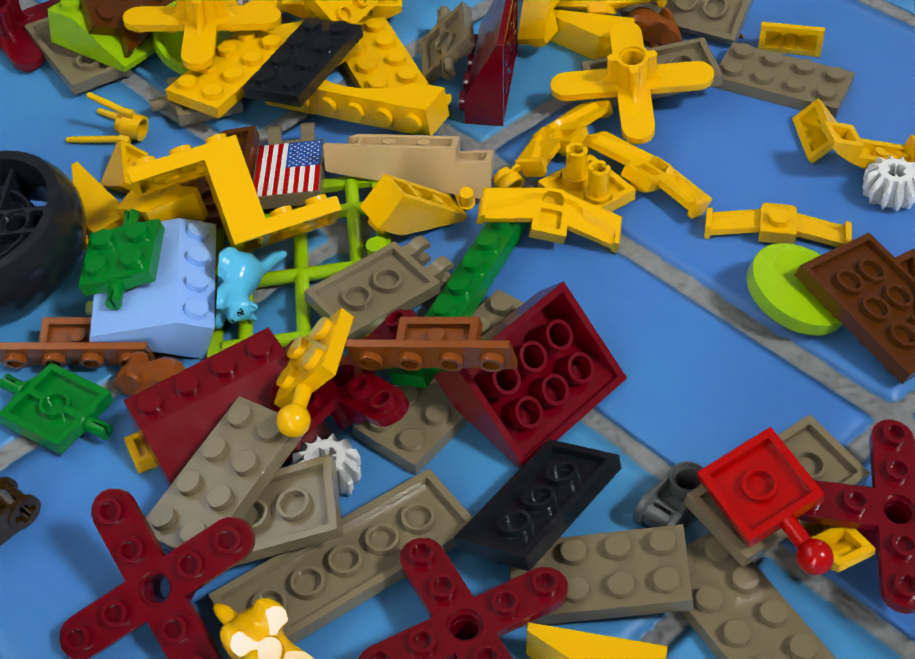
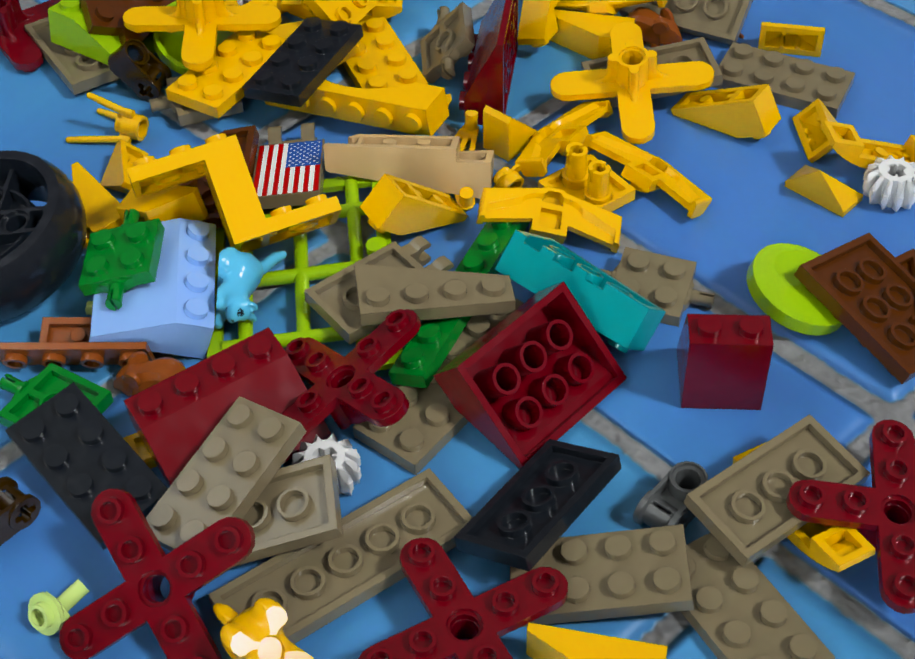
yellow plate [274,308,354,438] -> none
dark orange bracket [345,317,518,372] -> none
red plate [697,426,834,576] -> none
yellow plate [704,202,852,247] -> none
none -> black plate [5,382,168,550]
none -> yellowish green plate [28,579,90,636]
none -> dark brown piece [108,39,172,102]
none -> dark tan wing [354,263,516,326]
none -> yellow piece [455,110,479,151]
none -> yellow slope [483,105,537,162]
none -> teal wedge [495,230,666,353]
none -> dark tan plate [599,247,715,327]
none -> yellow slope [671,84,781,139]
none -> dark red slope [677,314,774,410]
none -> yellow slope [785,165,863,217]

